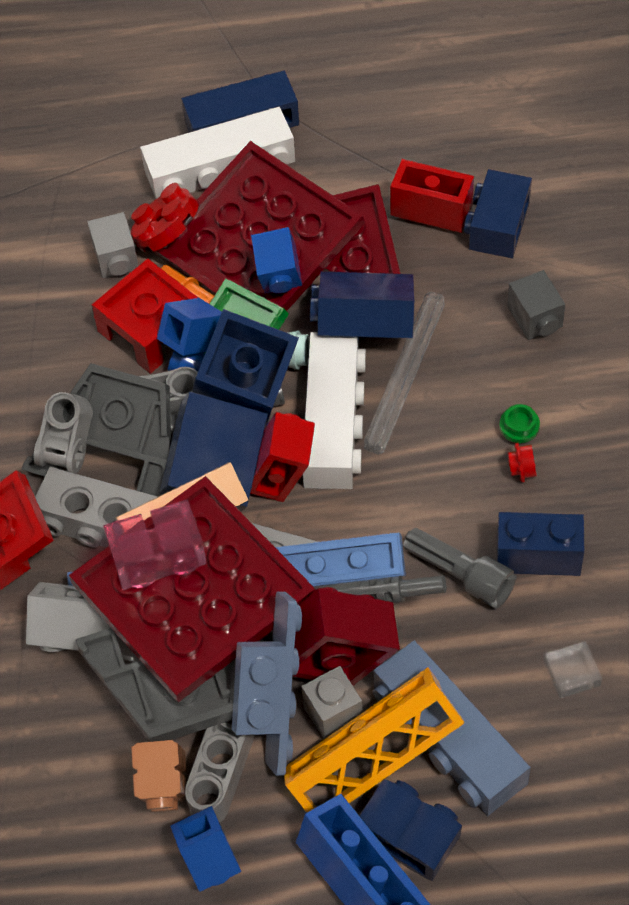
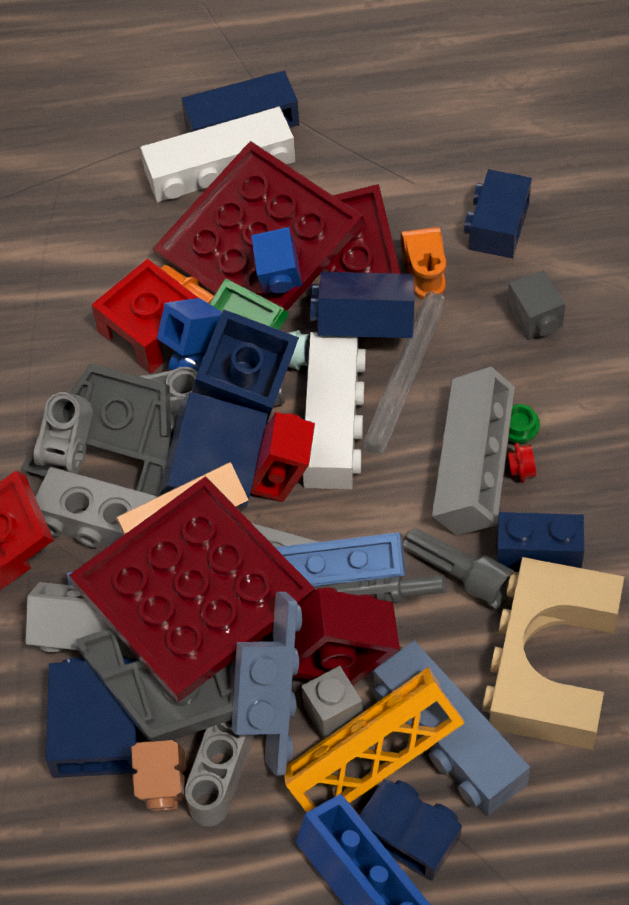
light grey brick [87,212,138,278] -> none
clear pink piece [103,499,207,590] -> none
red plate [130,183,198,252] -> none
blue brick [170,806,242,892] -> none
red brick [390,159,474,233] -> none
clear tile [544,641,602,698] -> none
none -> dark blue brick [46,656,141,778]
none -> orange piece [400,226,446,300]
none -> light grey brick [432,366,515,535]
none -> tan arch [482,557,624,750]

